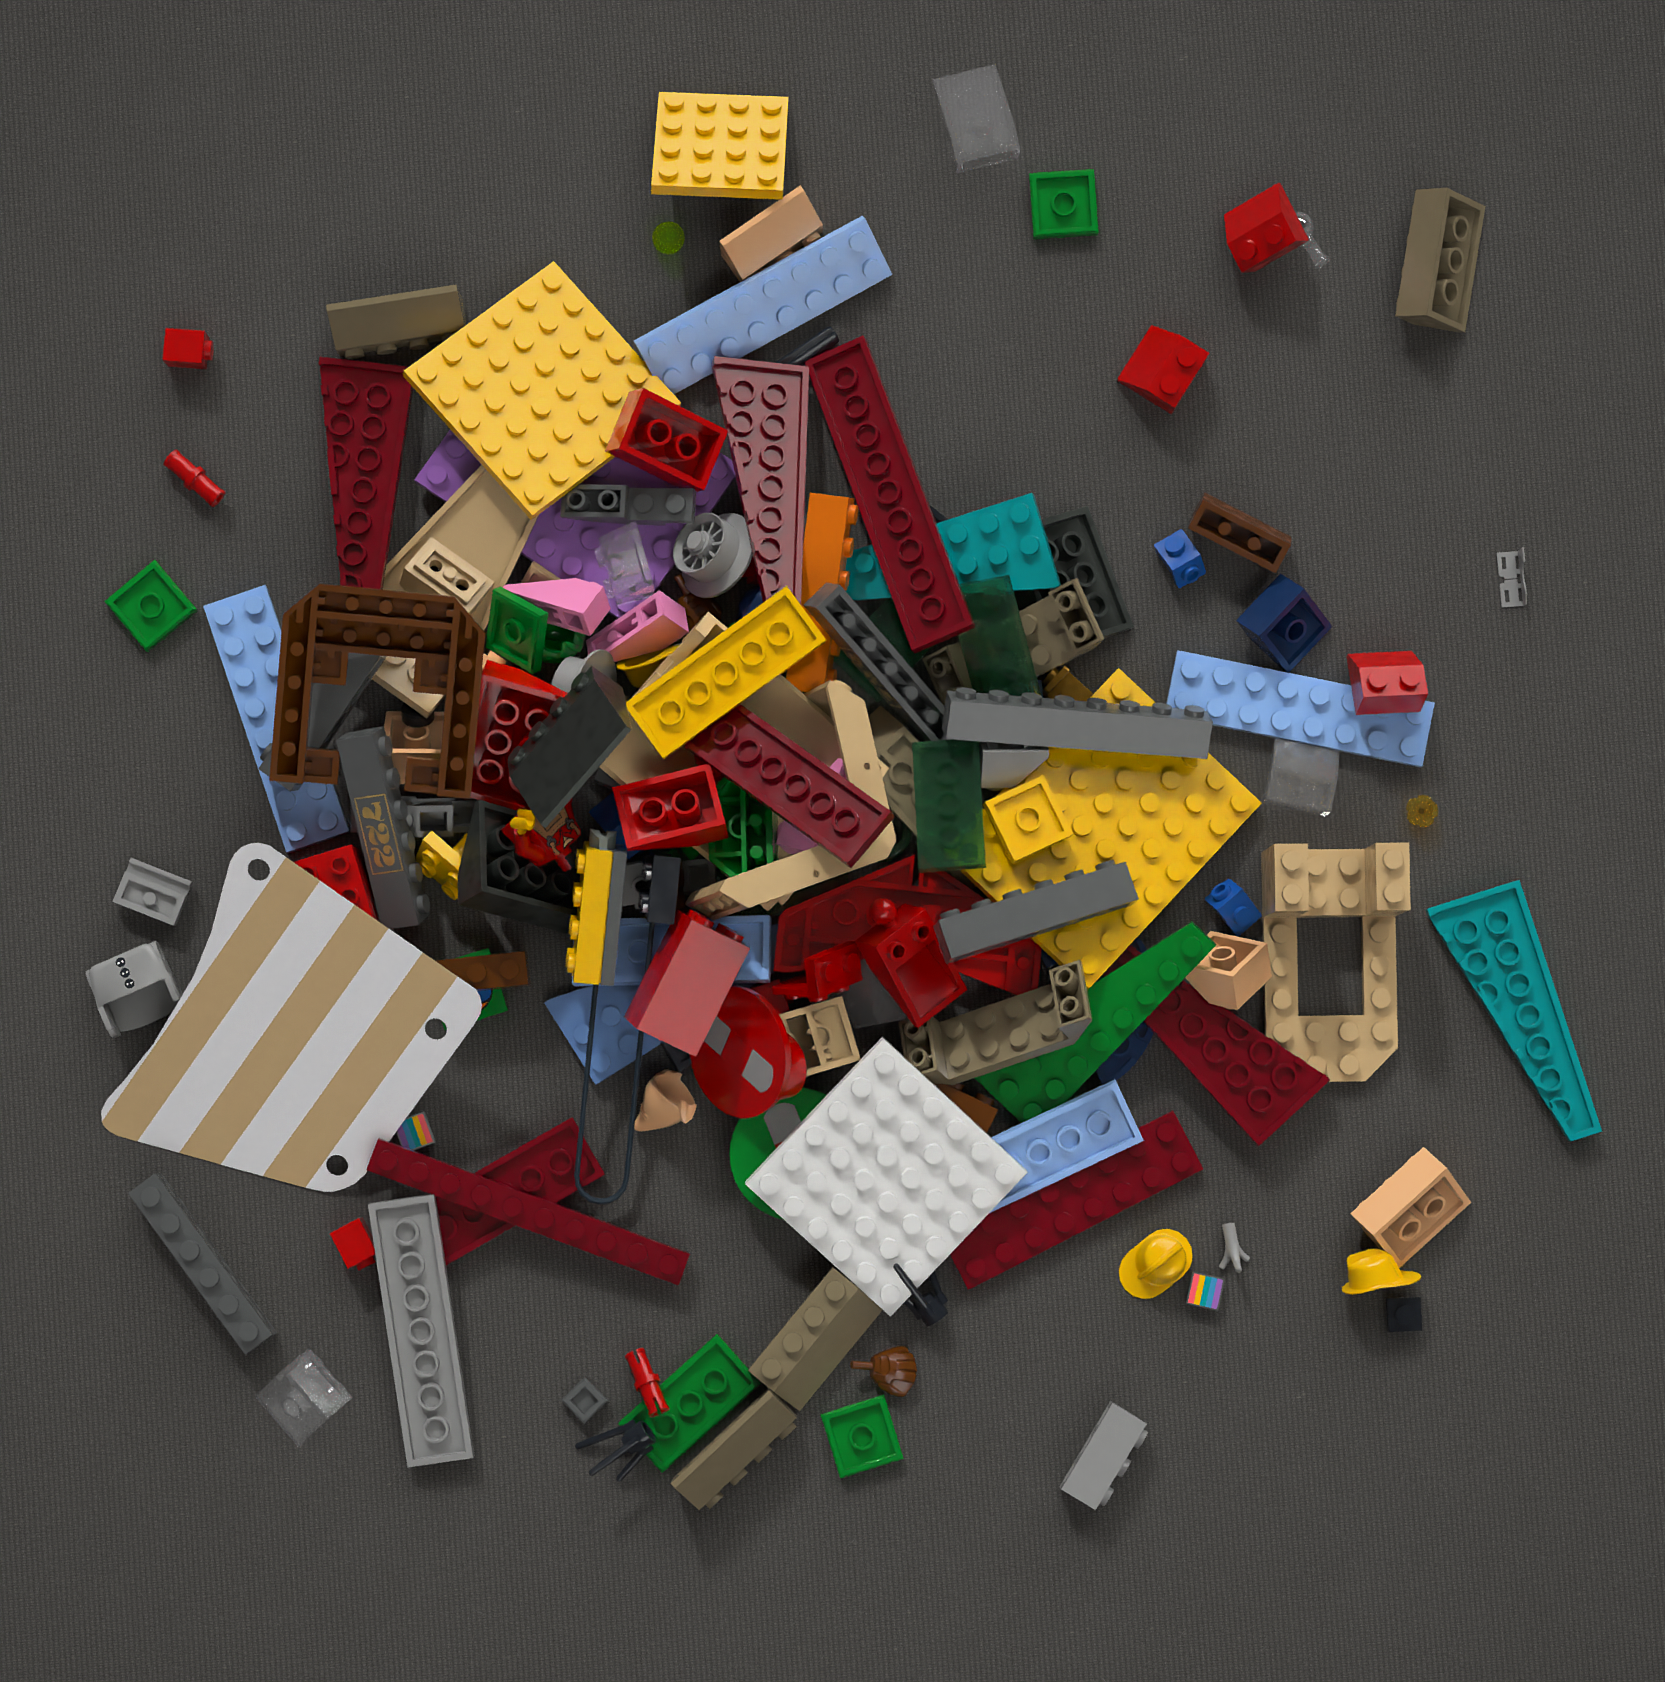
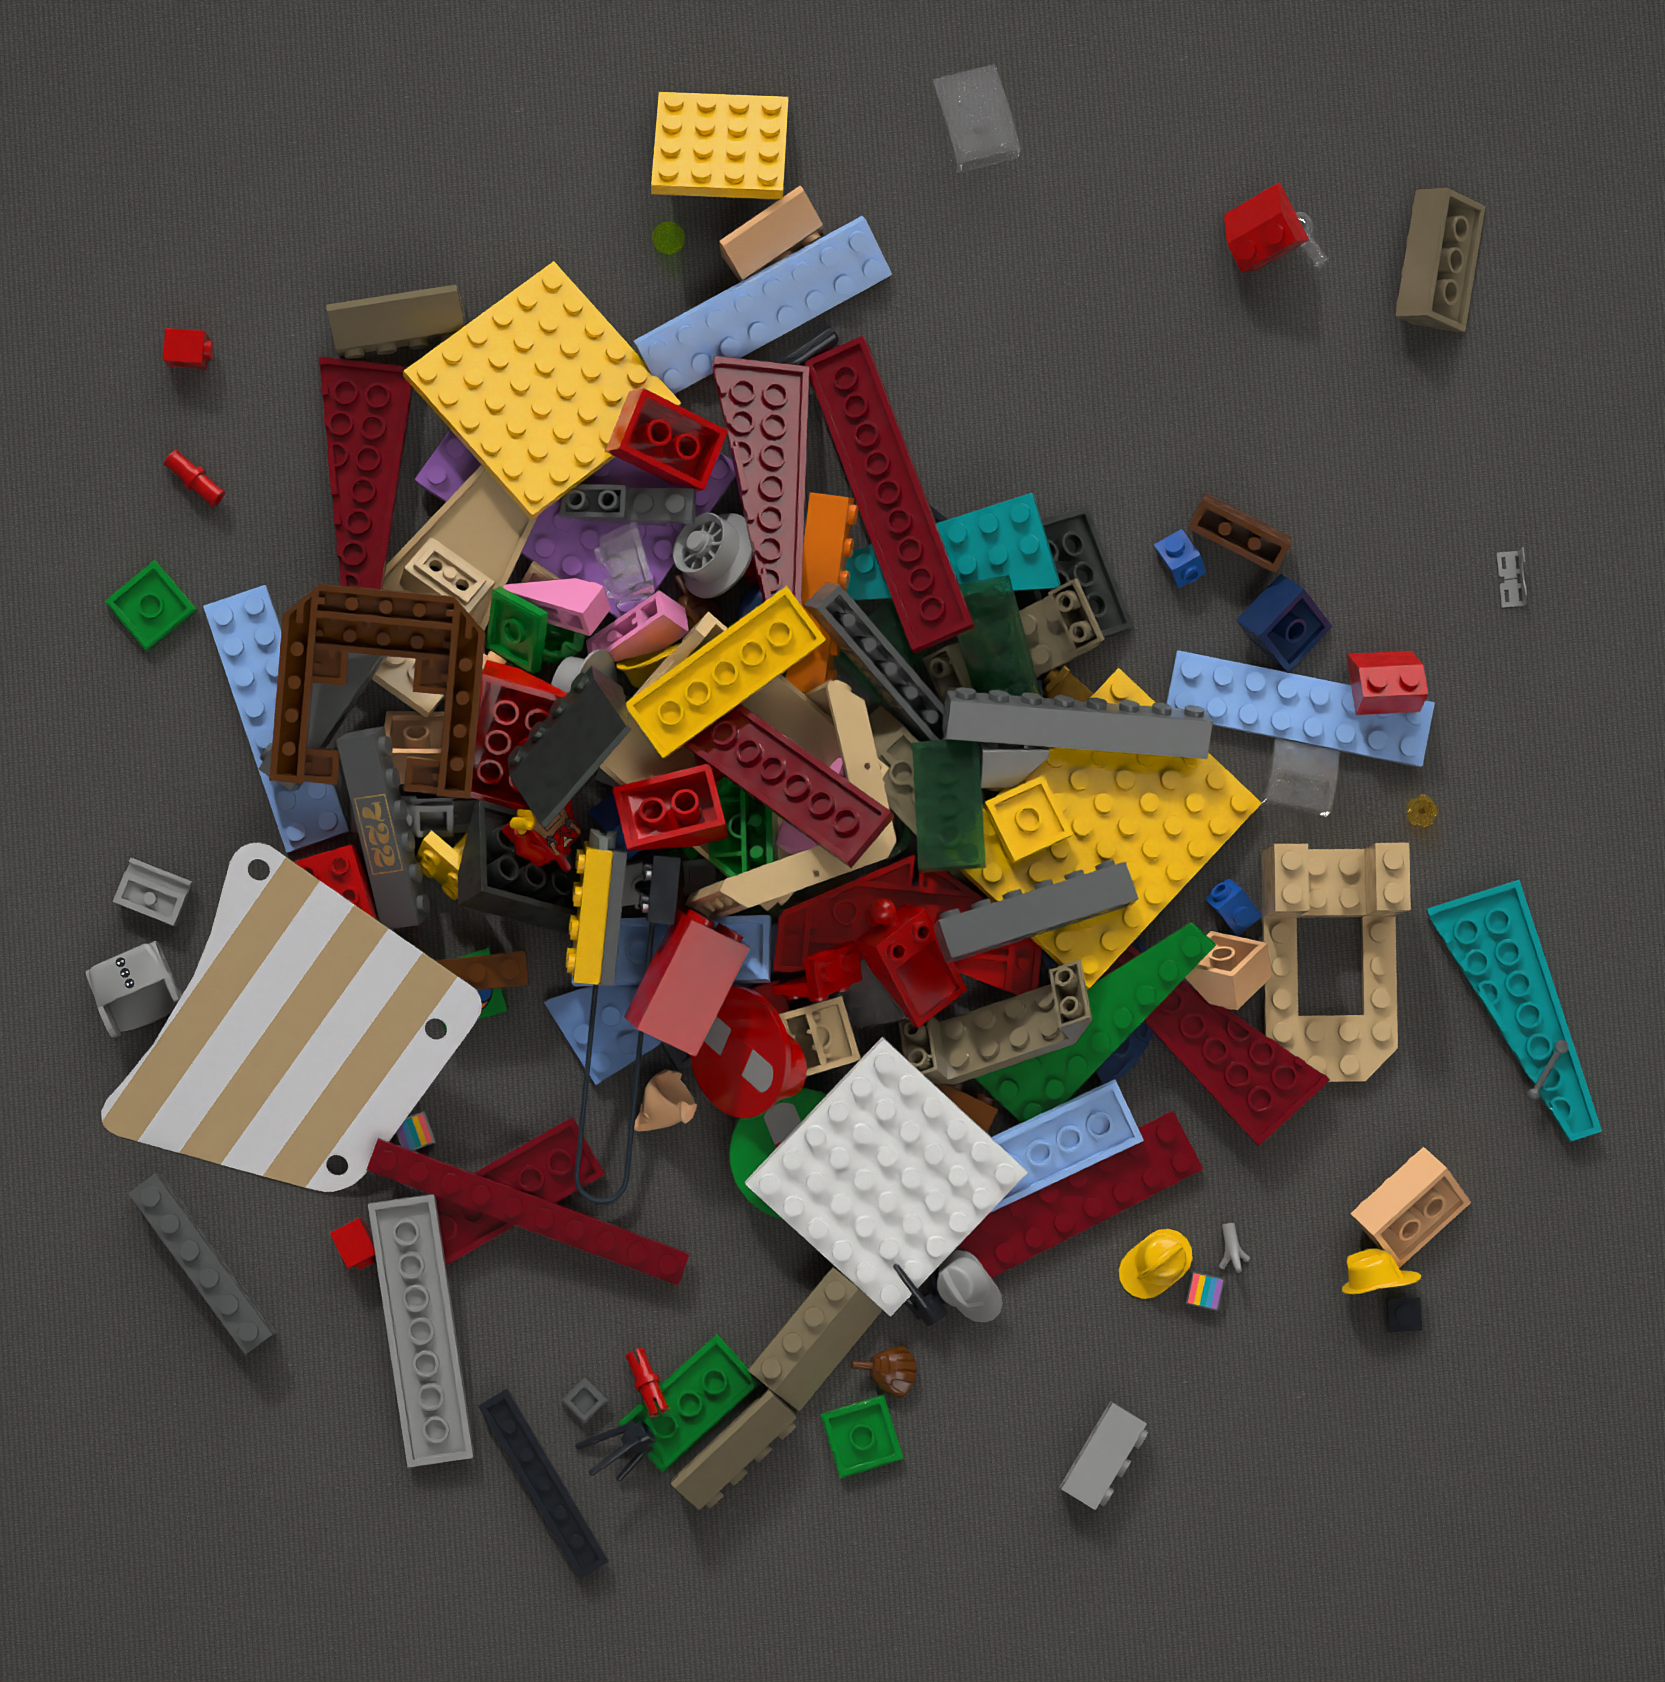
clear slope [255,1348,352,1447] -> none
black tile [401,703,435,728] -> none
green tile [1029,169,1098,239] -> none
red slope [1116,325,1209,415] -> none
none -> black plate [478,1388,609,1579]
none -> light grey piece [937,1250,1003,1322]
none -> dark grey hinge [1527,1040,1569,1101]

